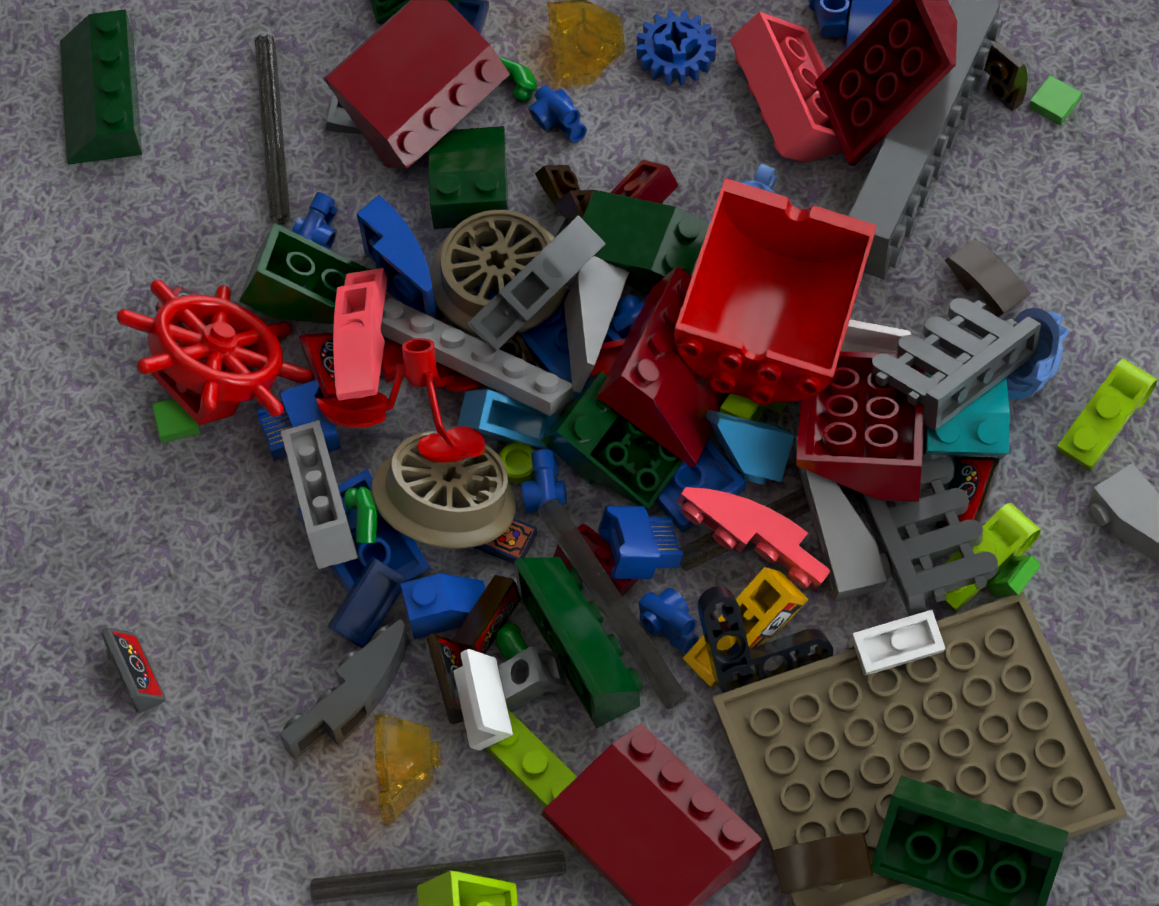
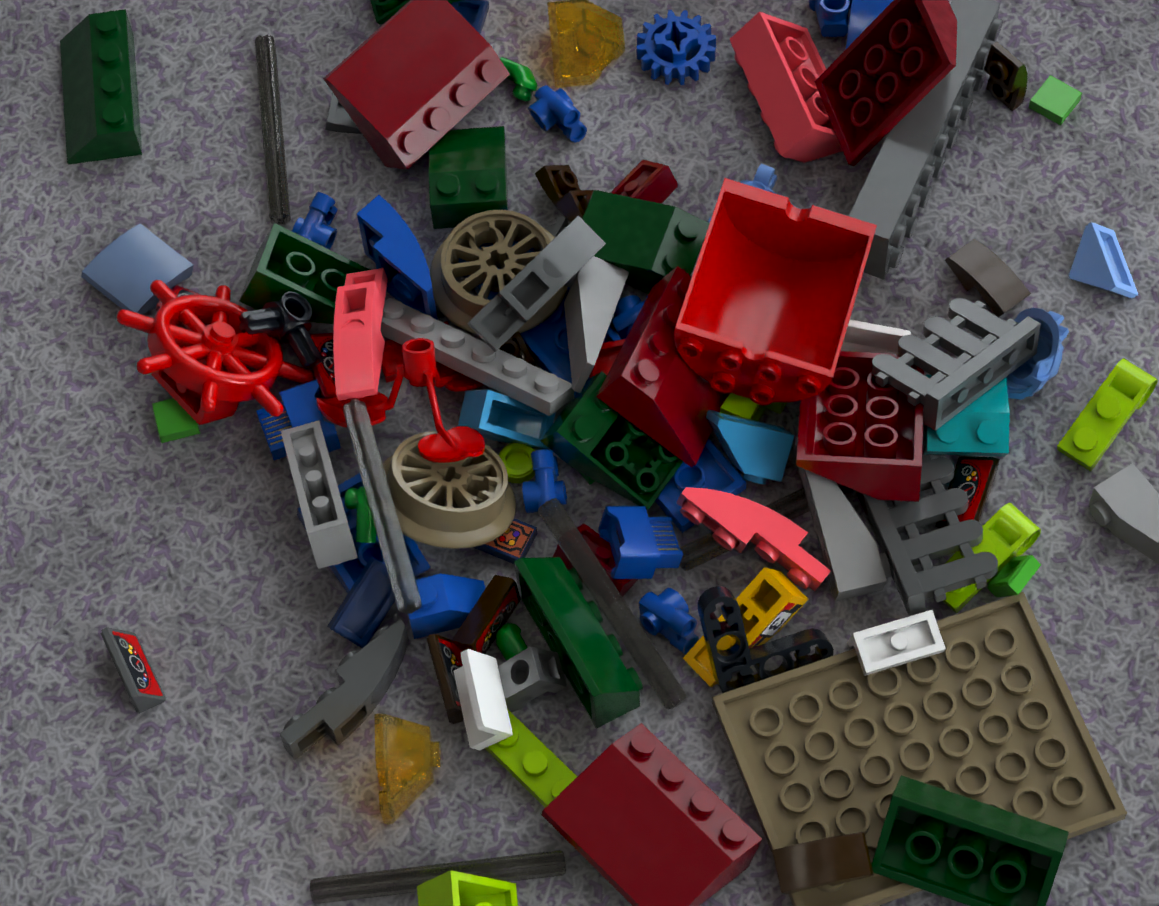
none -> sand blue slope [81,223,193,315]
none -> black axle [239,291,322,370]
none -> clear smoke axle [342,399,422,614]
none -> light blue slope [1069,222,1138,298]

